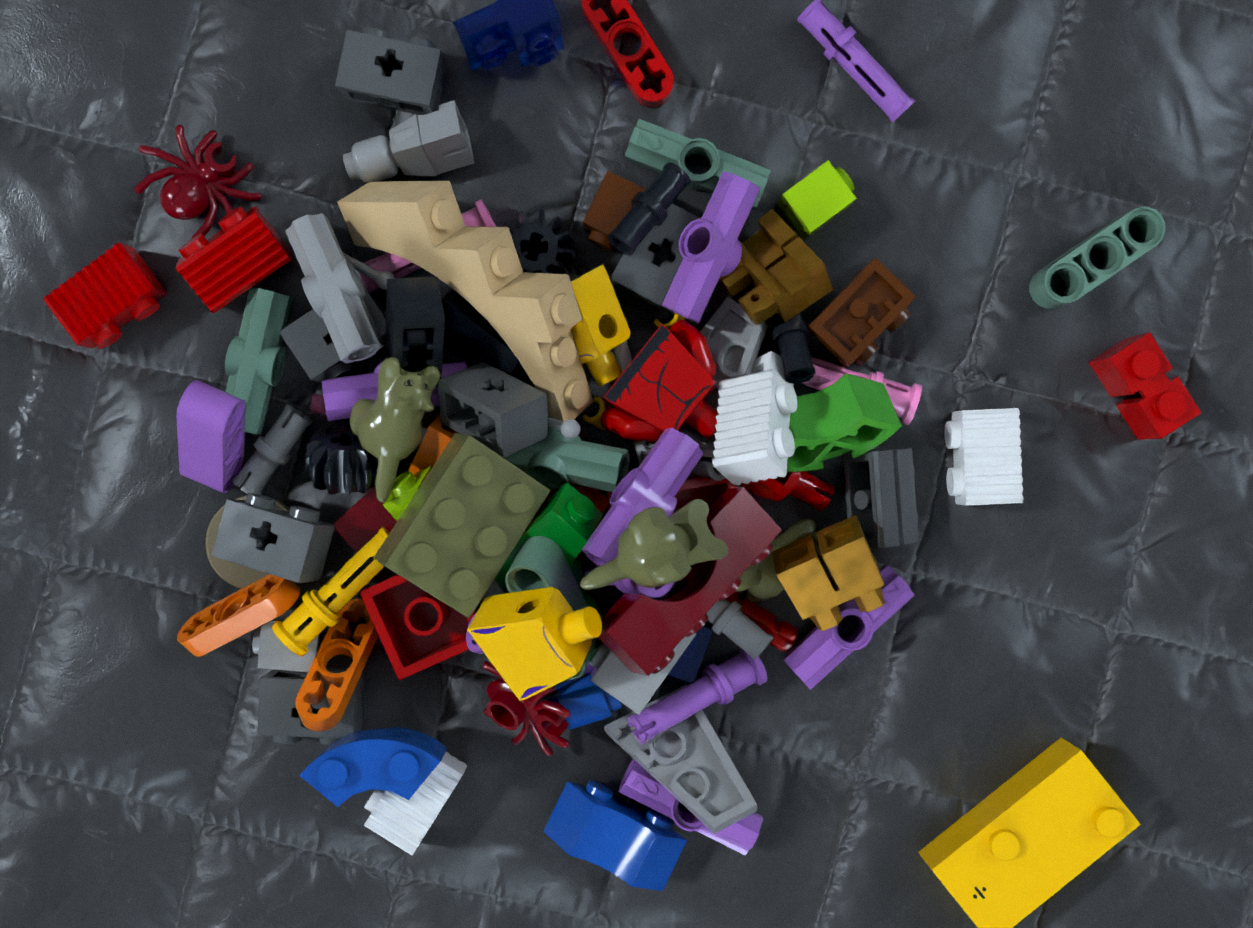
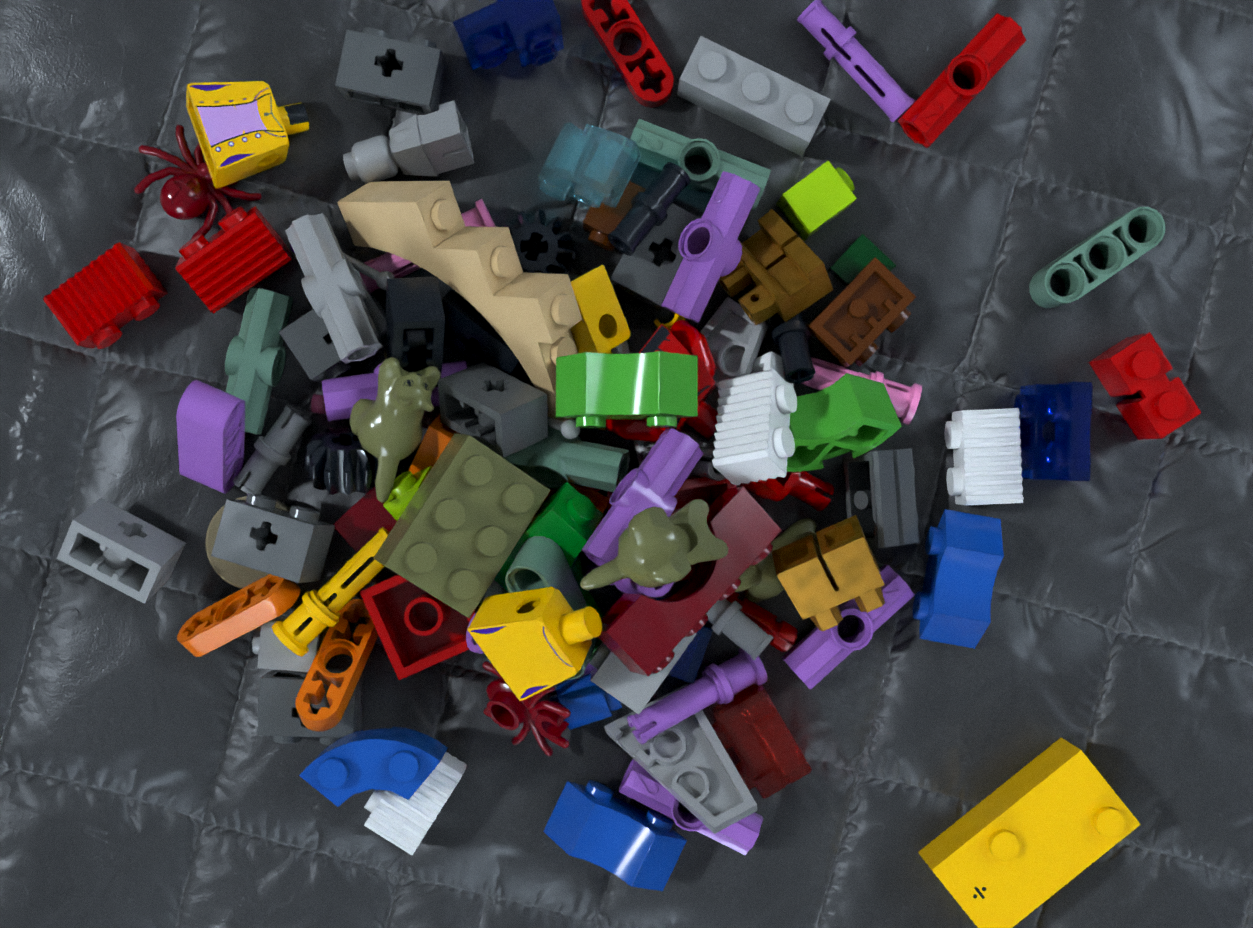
none -> light grey brick [57,498,186,604]
none -> yellow torso [186,81,309,189]
none -> clear light blue brick [538,122,641,208]
none -> bright green brick [556,351,698,428]
none -> light grey brick [677,36,831,156]
none -> clear red brick [711,683,812,799]
none -> dark green tile [828,234,896,287]
none -> red piece [898,13,1027,148]
none -> blue brick [913,509,1004,649]
none -> clear blue brick [1014,382,1093,481]

